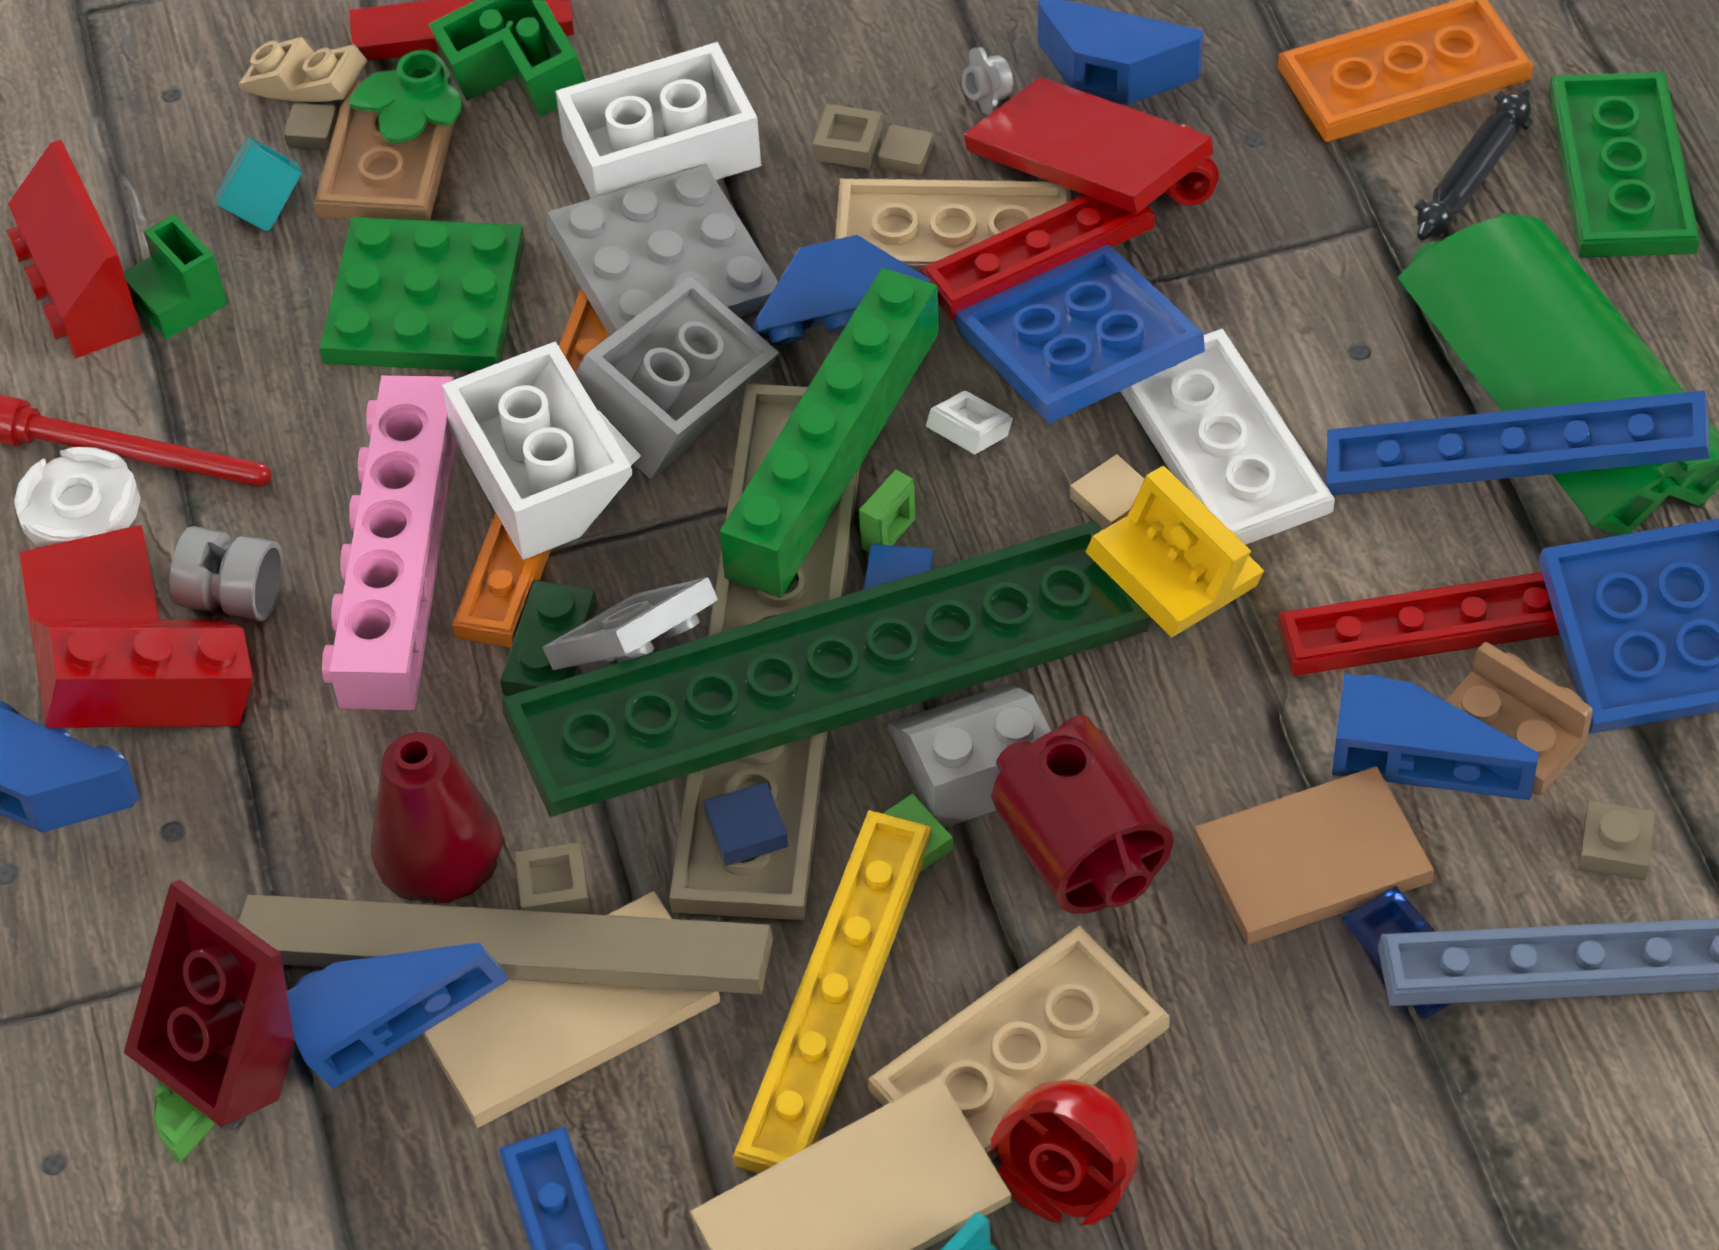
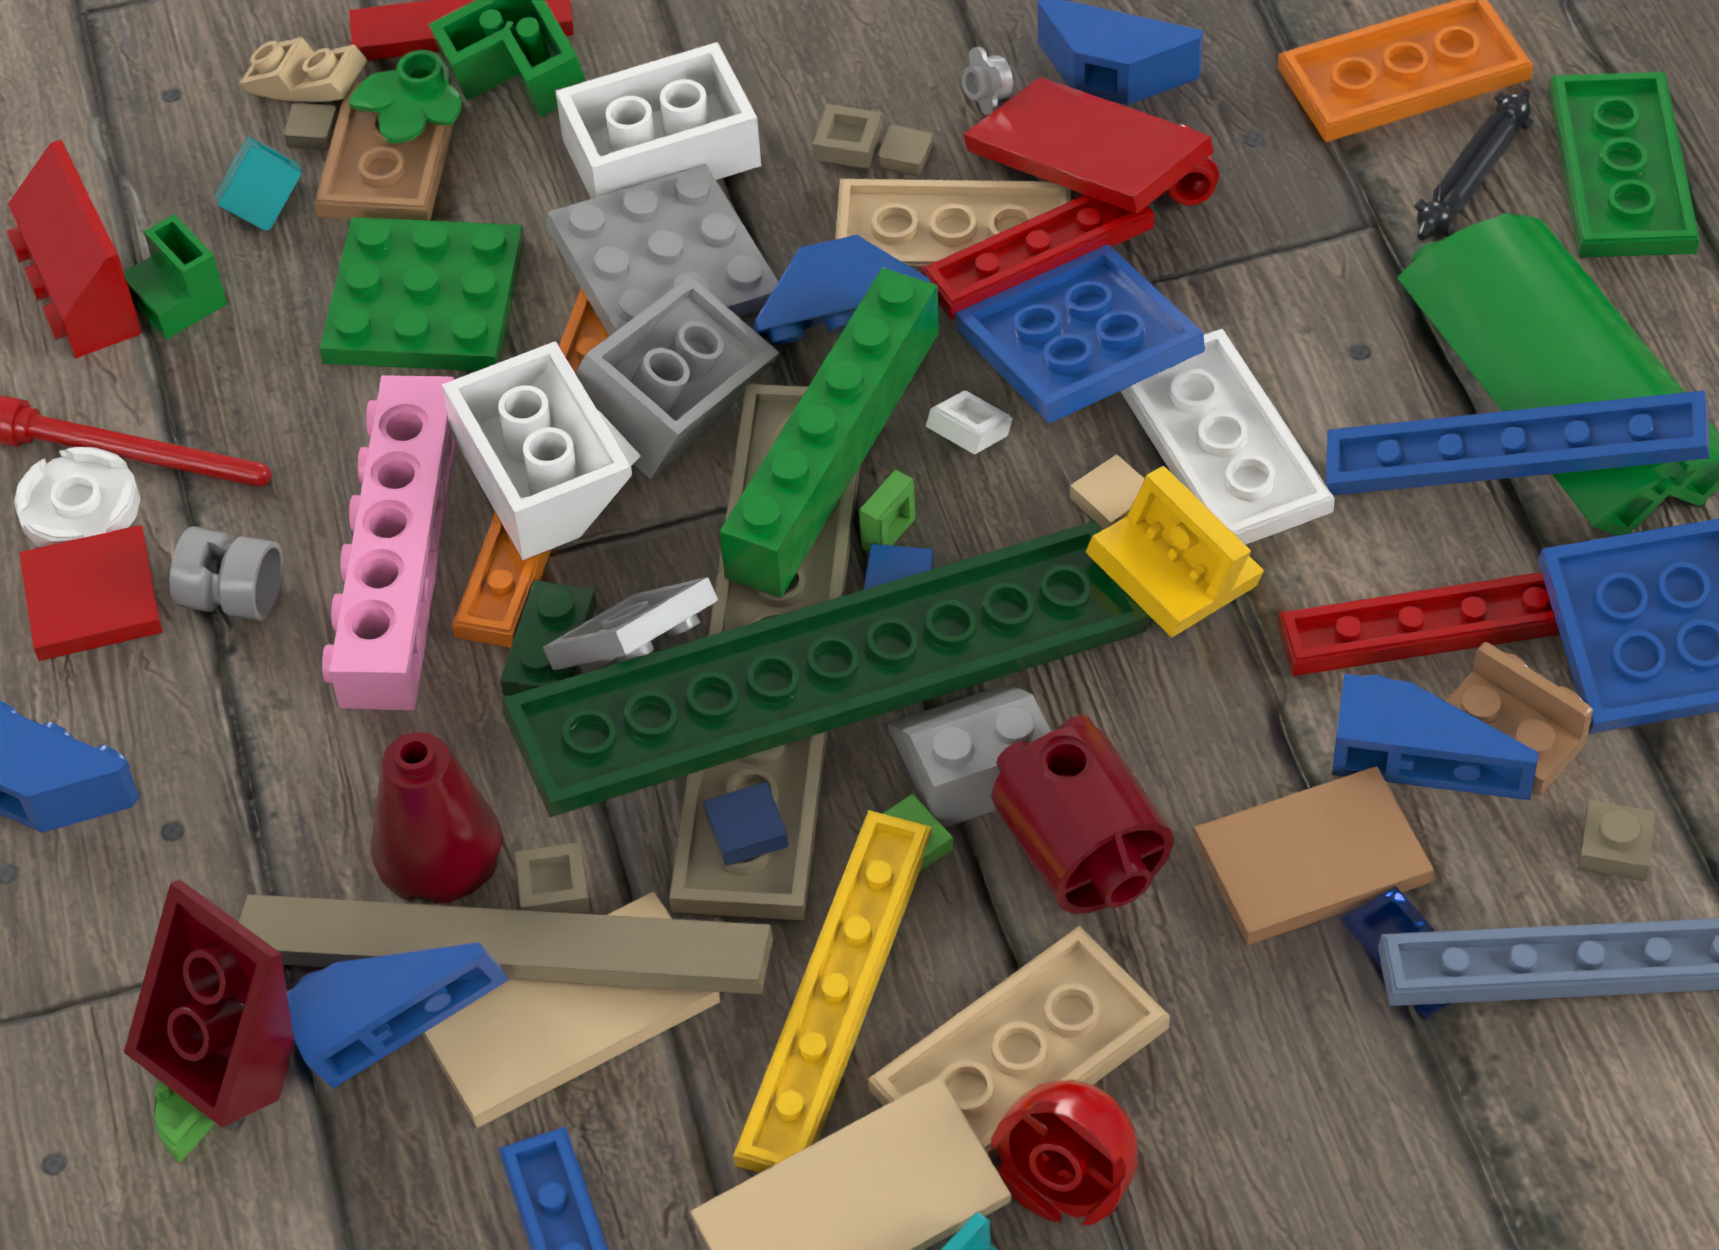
red slope [31,619,253,728] -> none

